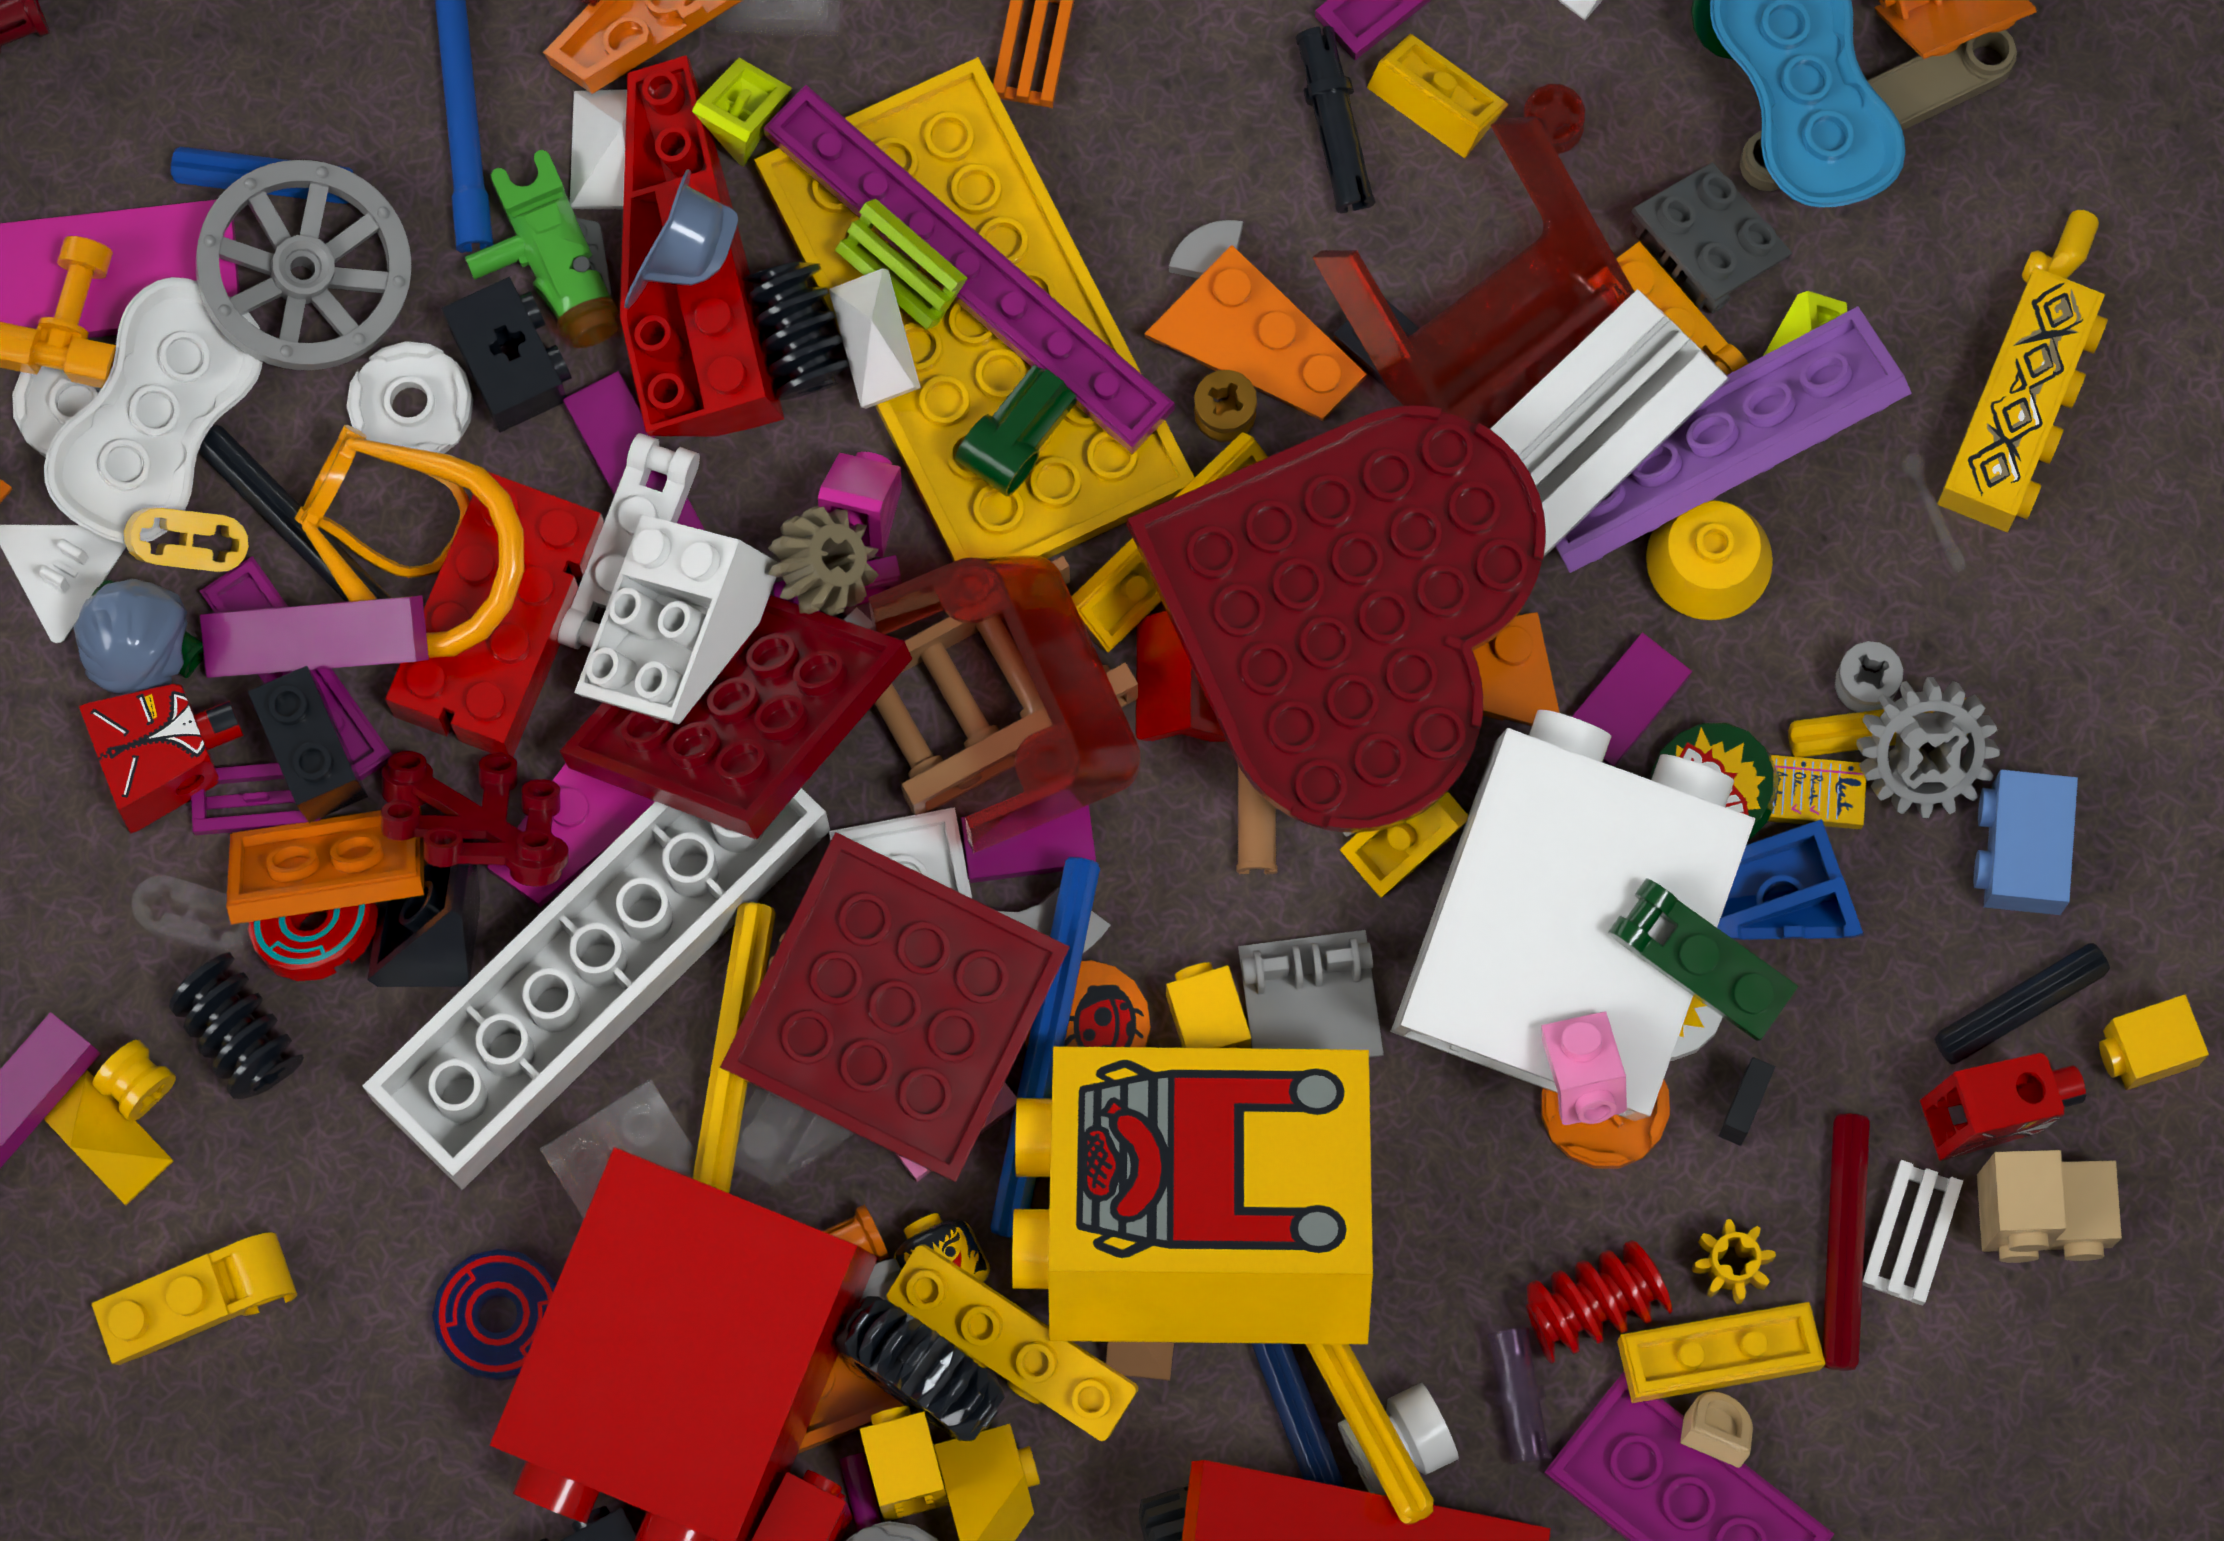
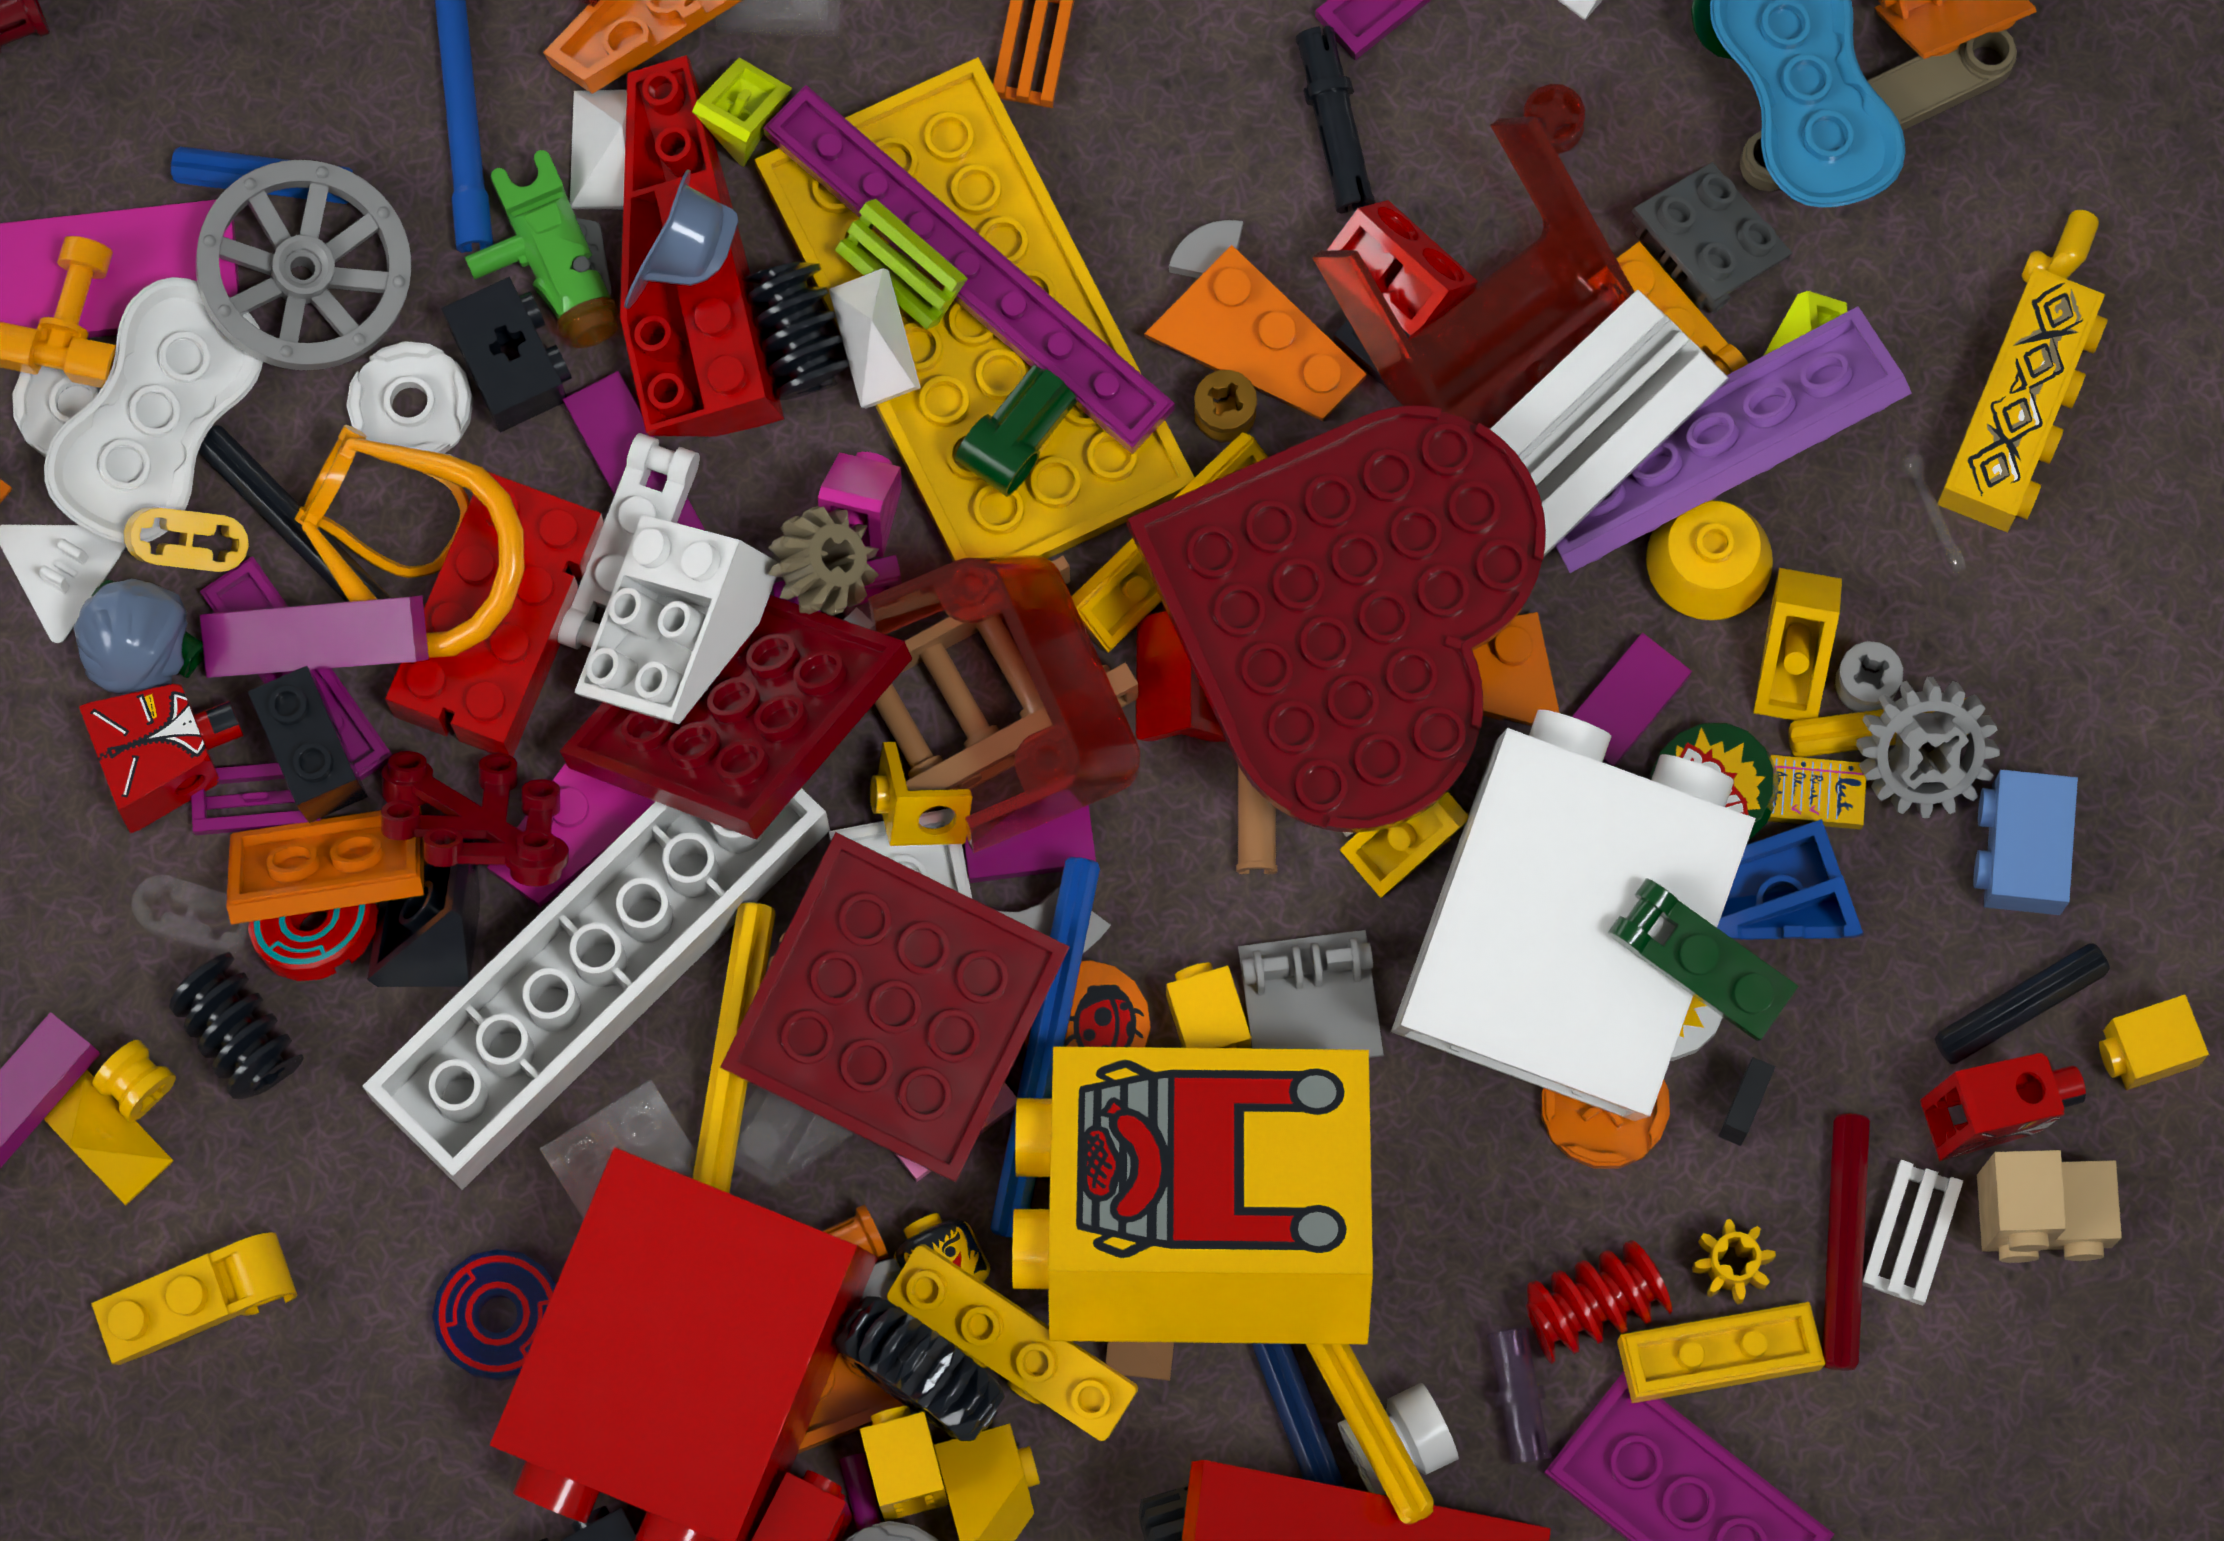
yellow slope [1367,34,1509,158] -> none
bright pink bracket [1541,1011,1627,1125] -> none
tan tile [1680,1391,1753,1468] -> none
none -> yellow bracket [870,742,973,846]
none -> red brick [1323,200,1478,338]
none -> yellow slope [1754,568,1842,721]

